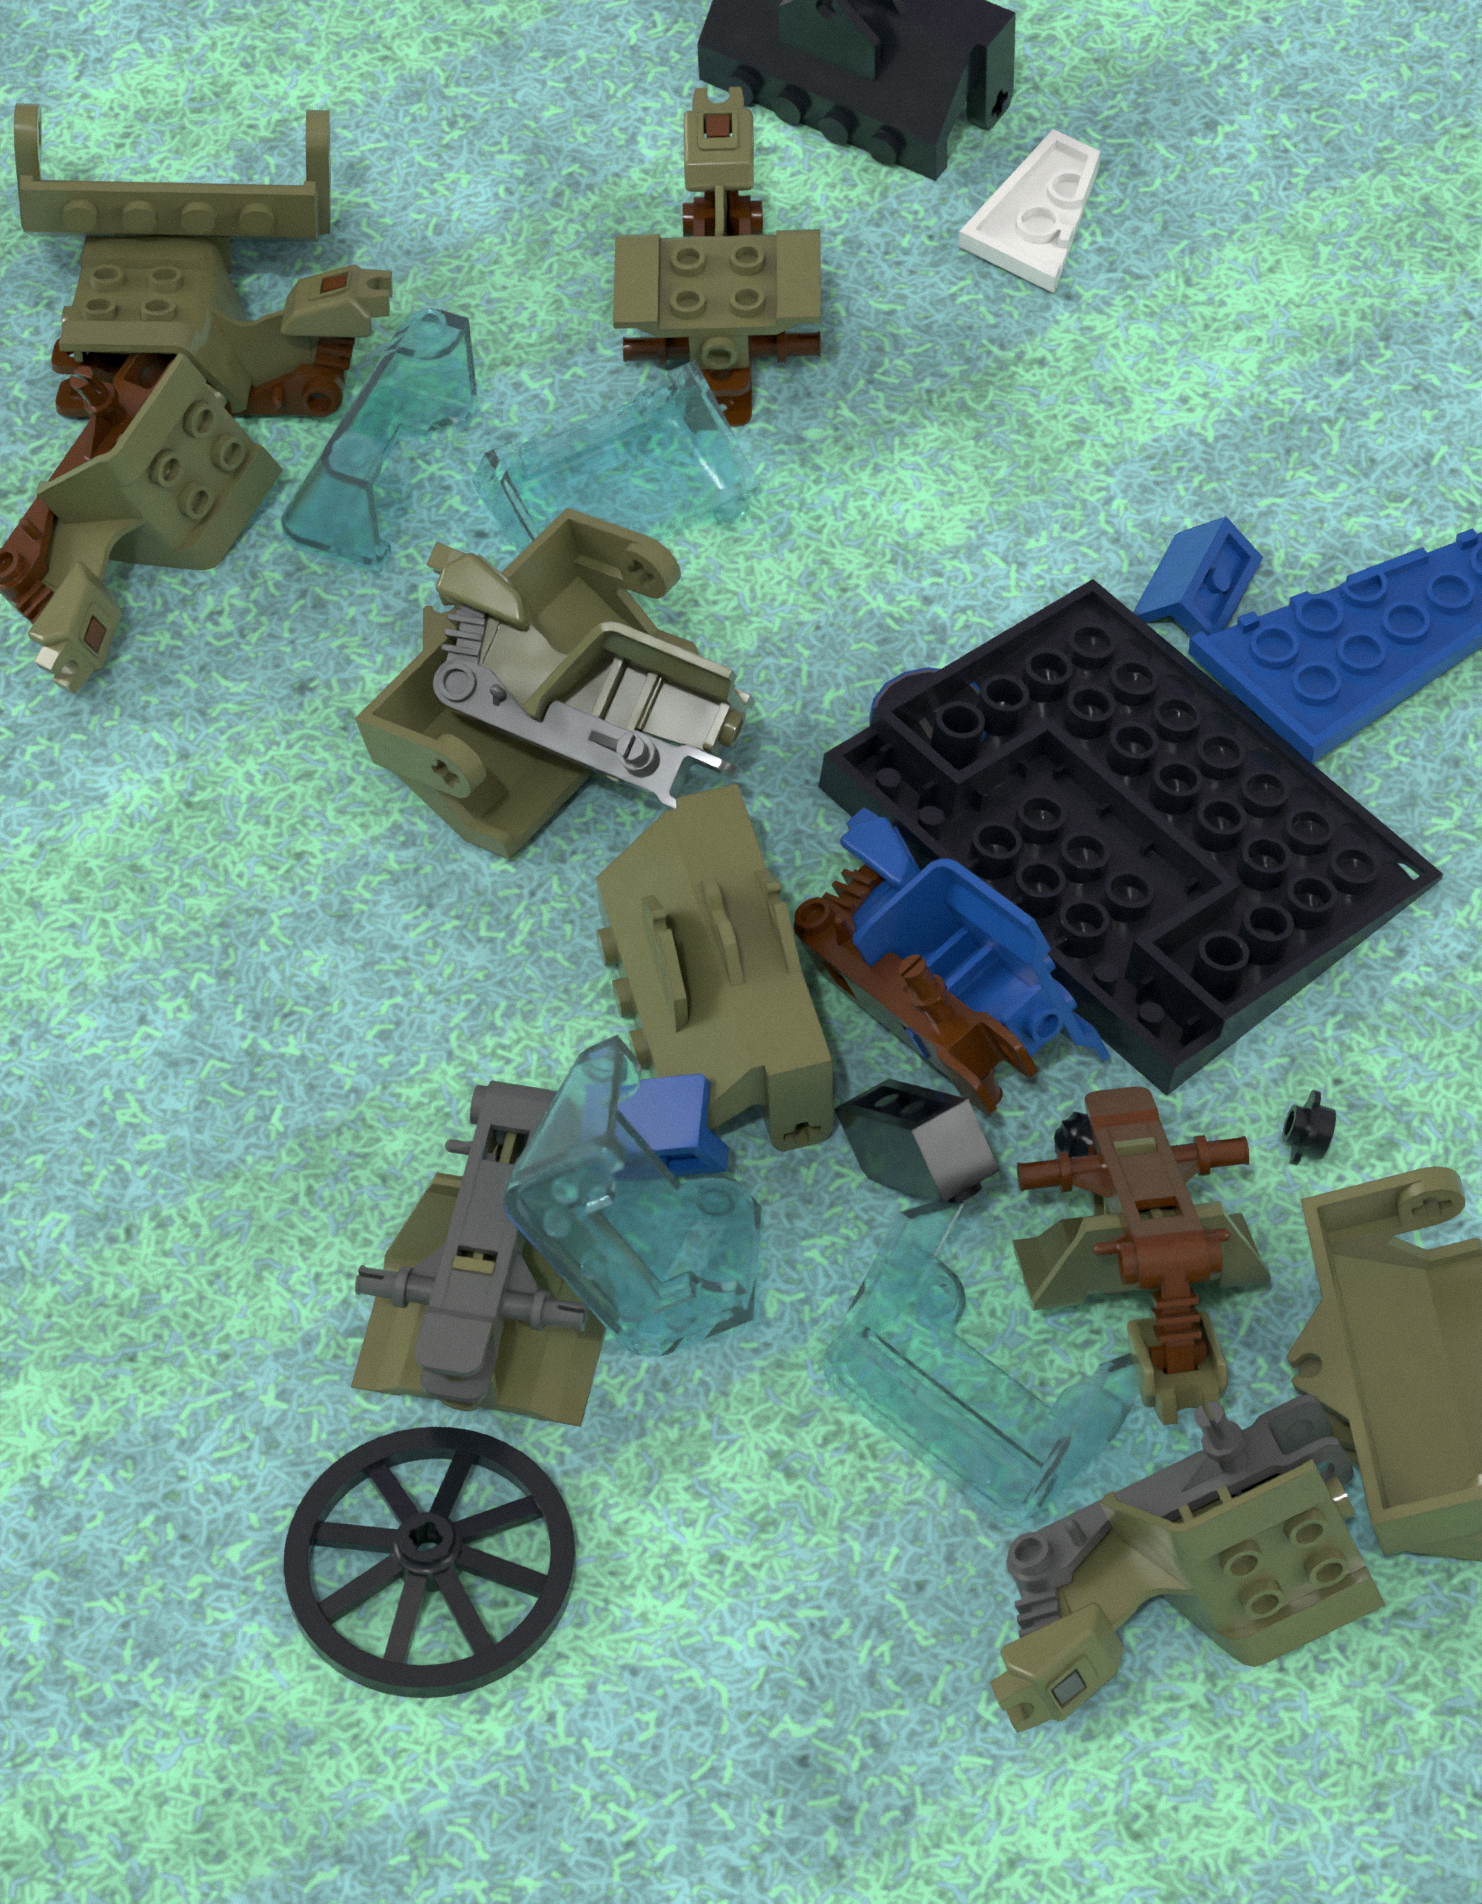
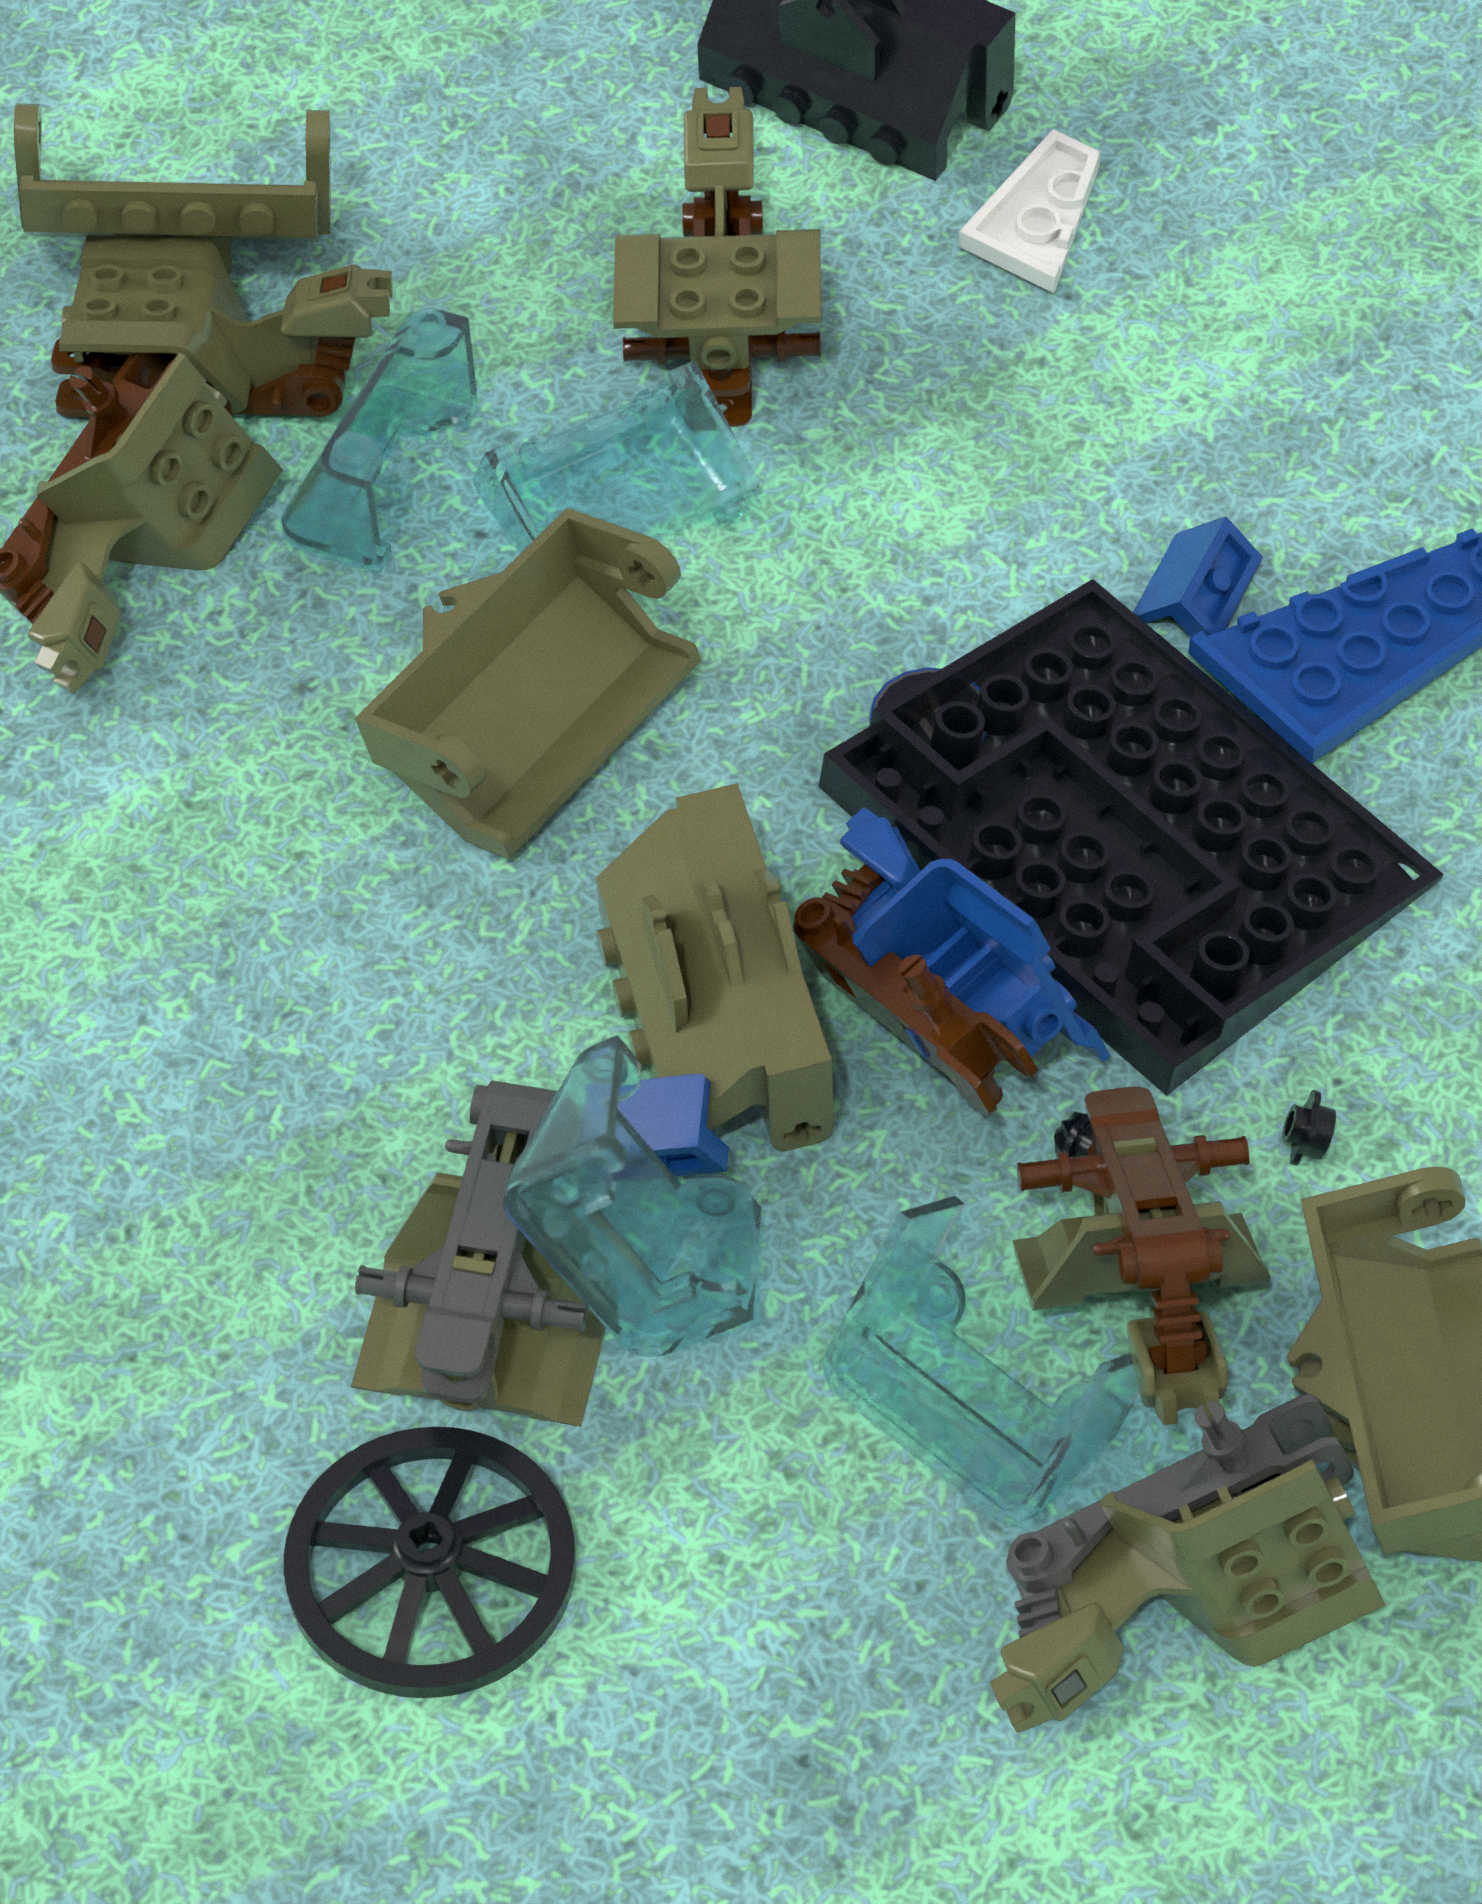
olive piece [426,542,755,810] -> none
black brick [834,1078,1000,1204] -> none

